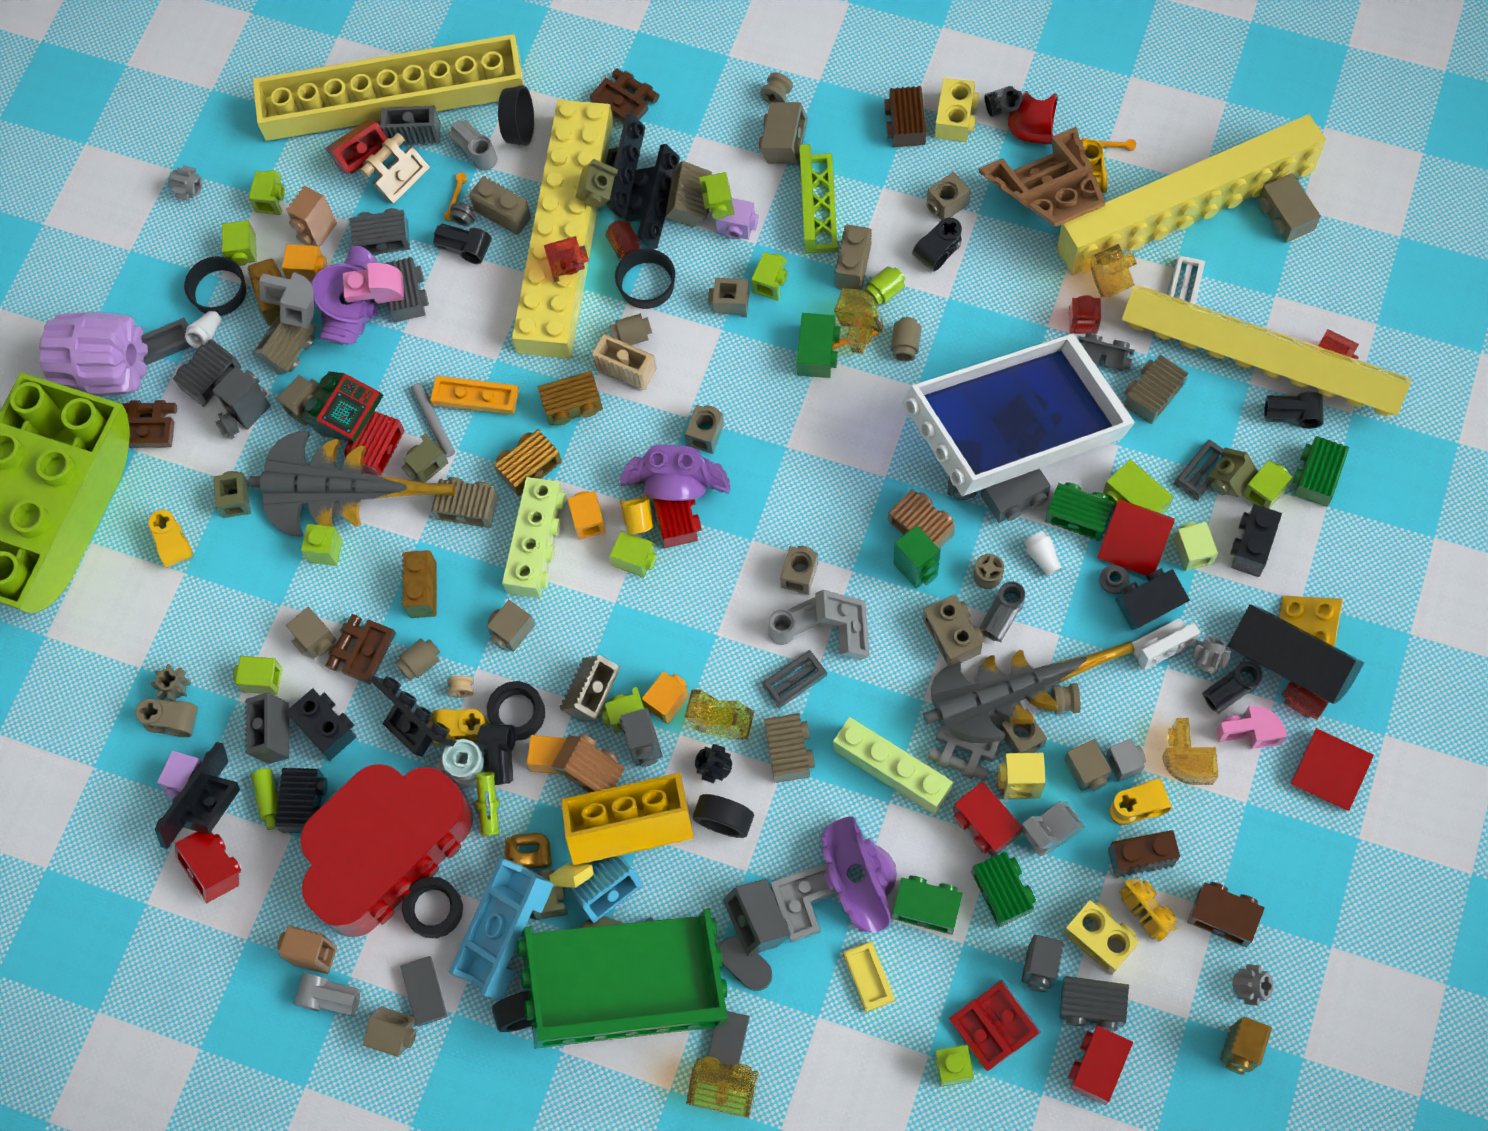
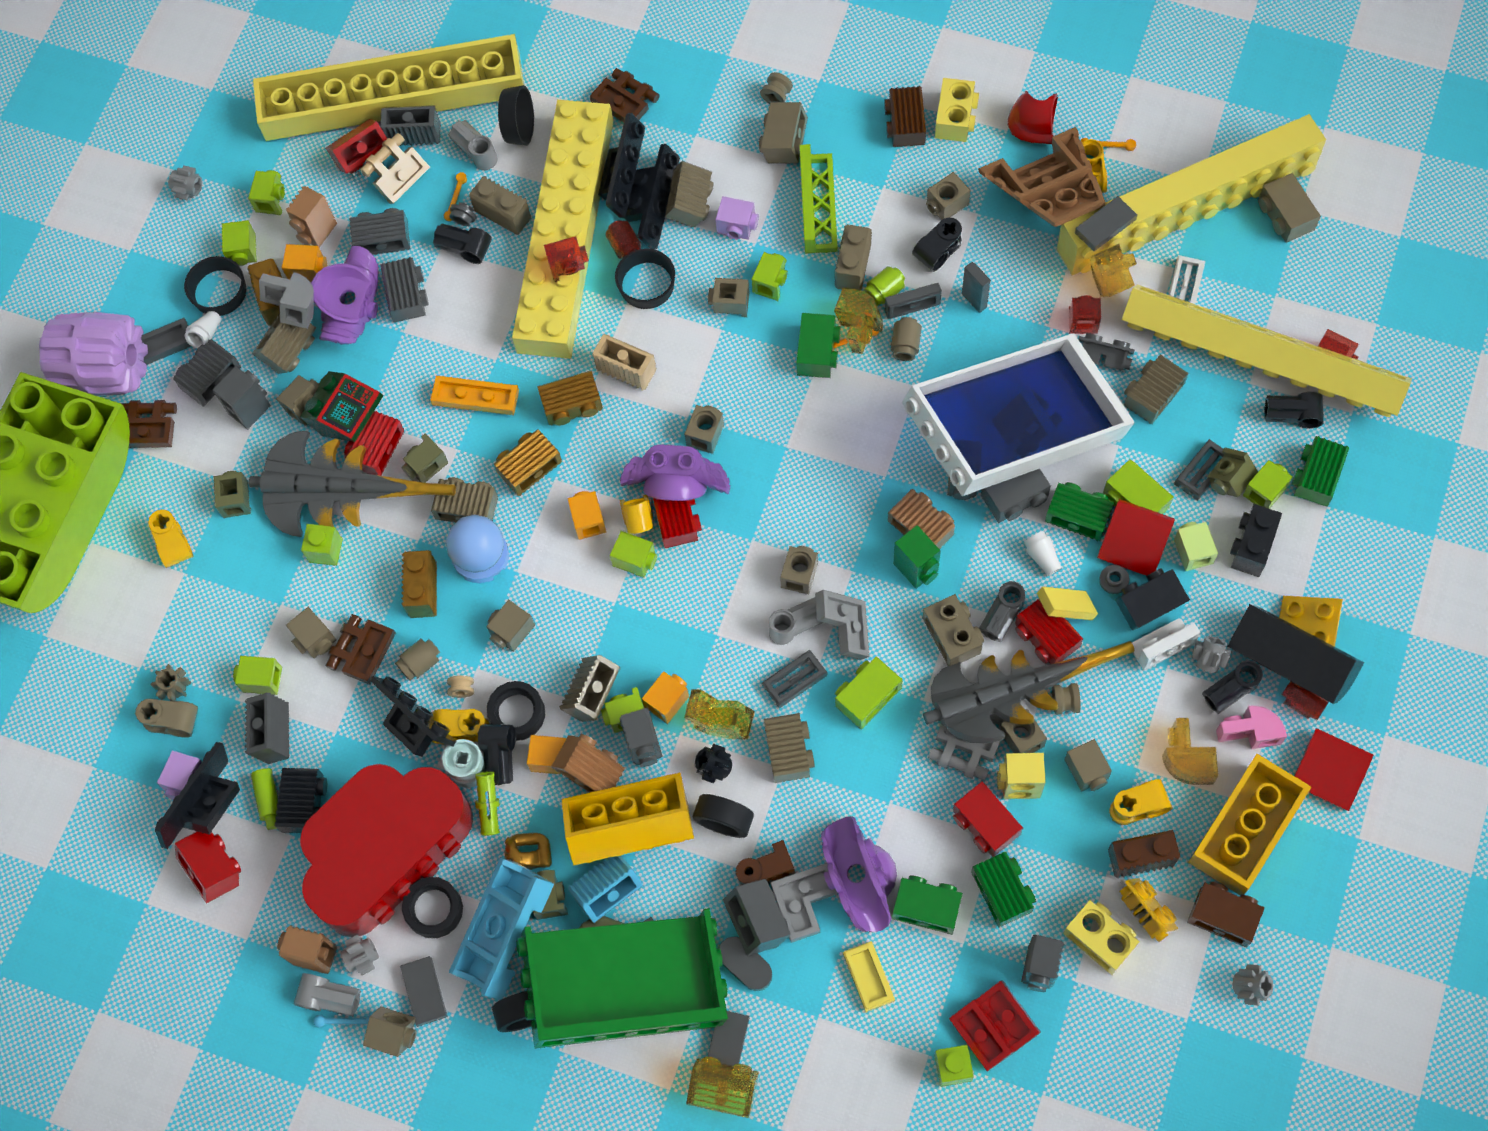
dark grey plate [215,412,240,439] -> none
black brick [286,688,357,761] -> none
bright pink brick [343,263,404,304] -> none
light grey bar [411,383,455,457] -> none
yellowish green brick [502,477,567,598] -> none
light yellow tile [549,863,594,888] -> none
olive brick [576,159,618,208] -> none
dark tan brick [609,313,652,345] -> none
lime brick [699,172,735,219] -> none
yellowish green brick [833,717,953,815] -> none
dark tan wheel [974,554,1004,589] -> none
black piece [984,86,1023,117] -> none
light grey brick [1022,801,1085,856] -> none
dark grey brick [1059,976,1129,1031] -> none
red brick [1068,1025,1133,1106] -> none
light grey plate [1106,738,1146,782] -> none
pearl gold brick [1220,1016,1272,1075] -> none
none -> medium azure hinge [313,1014,372,1027]
none -> light grey gear [340,934,379,976]
none -> light blue tile [446,514,510,583]
none -> reddish brown leg [736,840,796,885]
none -> lime brick [835,656,903,730]
none -> dark grey tile [885,282,942,319]
none -> dark grey tile [962,262,991,313]
none -> red brick [1015,599,1083,664]
none -> light yellow tile [1037,586,1098,620]
none -> dark grey tile [1075,196,1137,252]
none -> yellow brick [1188,754,1311,895]

